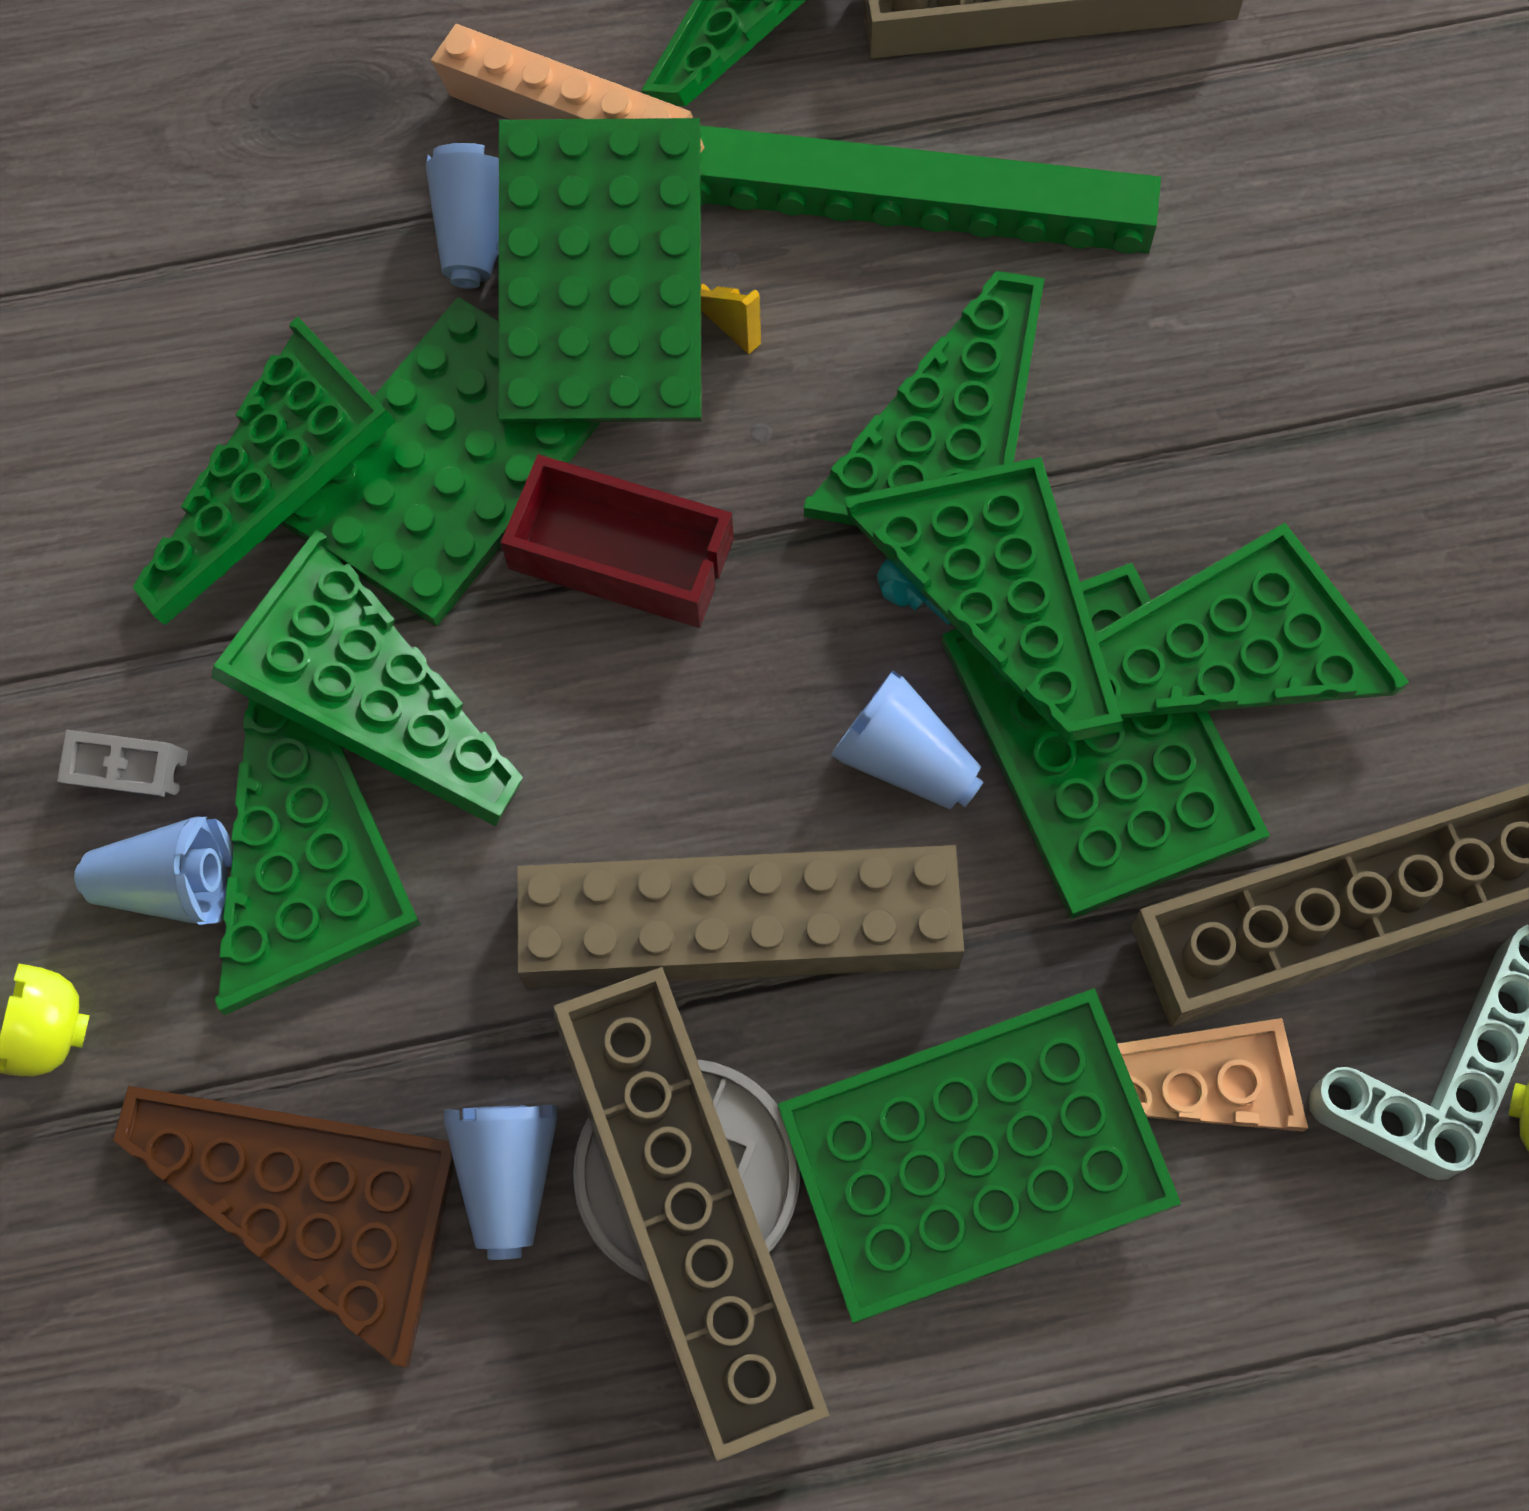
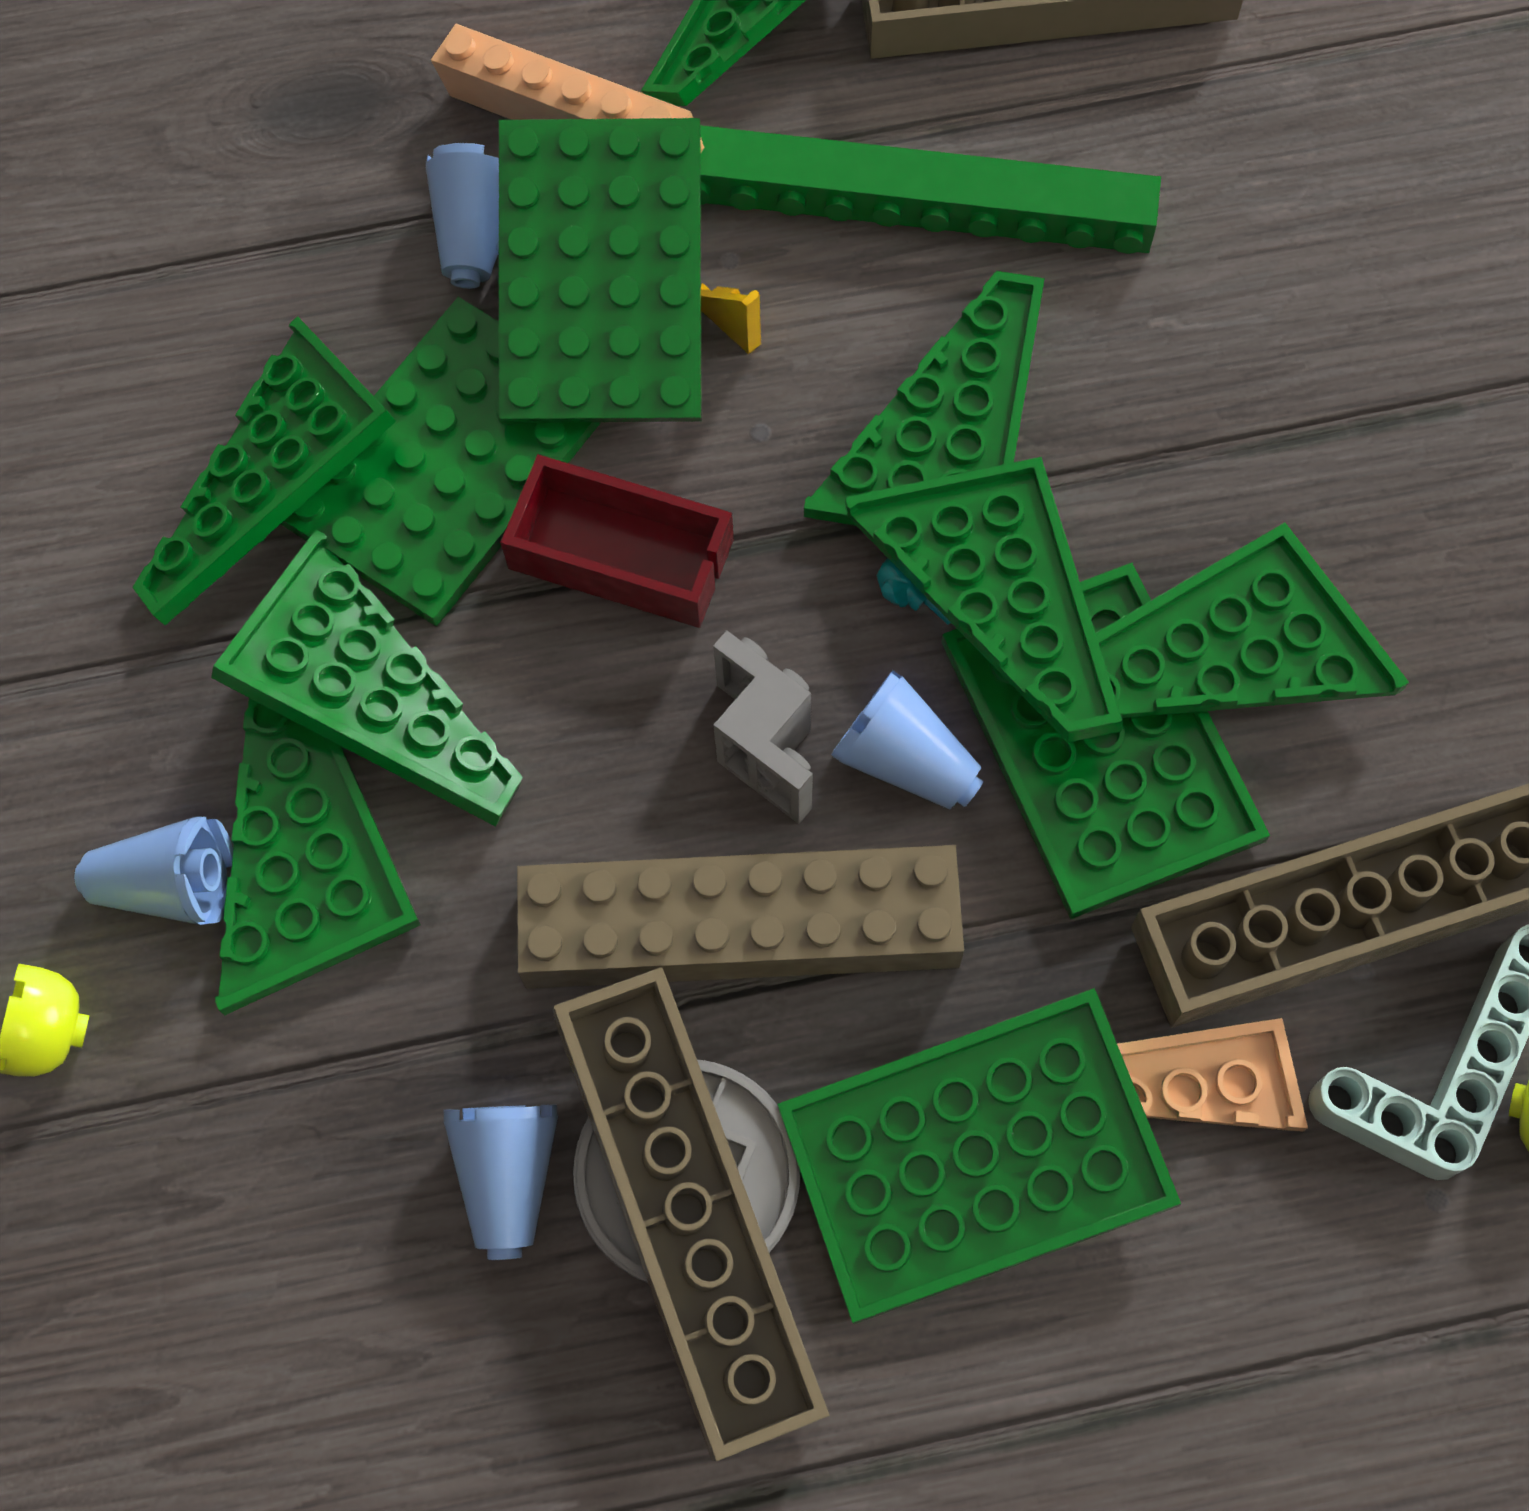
light grey hinge [57,729,188,797] -> none
reddish brown wing [113,1085,454,1369] -> none
none -> light grey bracket [713,630,813,824]

